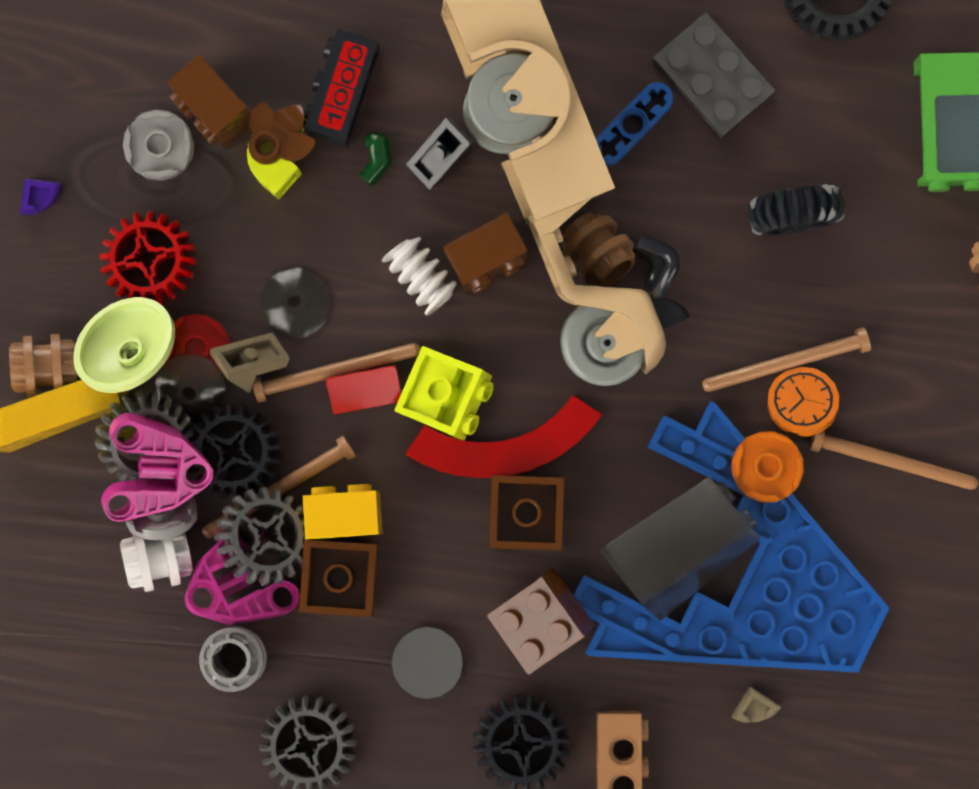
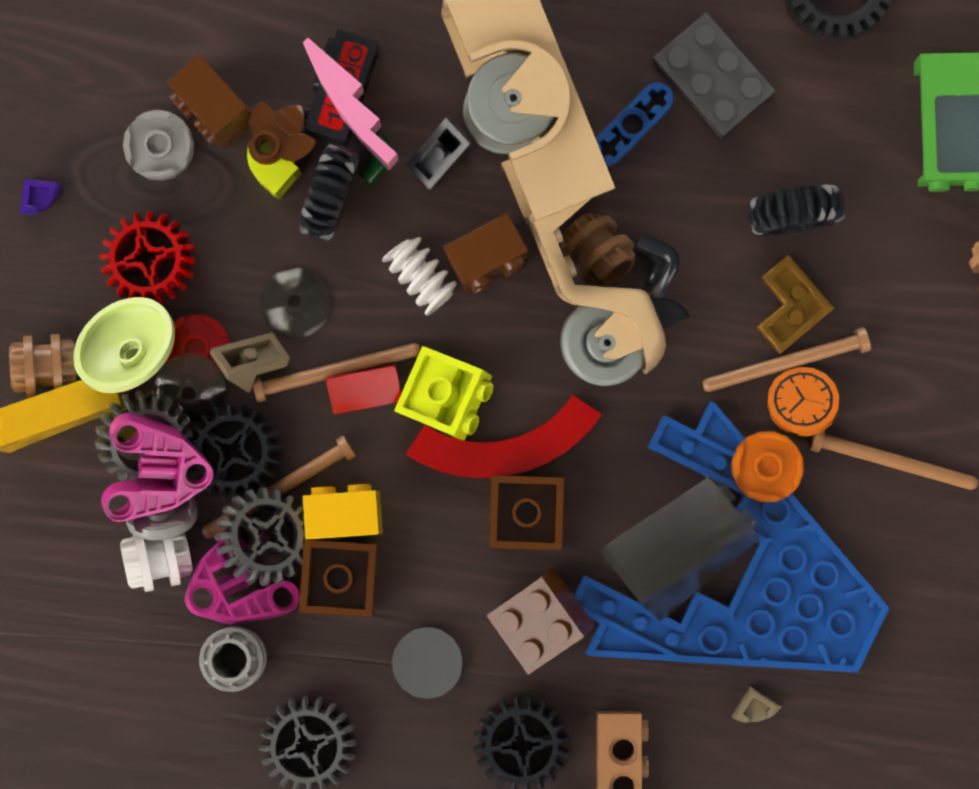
none -> black gear [298,144,359,242]
none -> bright pink slope [303,38,399,170]
none -> pearl gold tile [756,255,835,354]

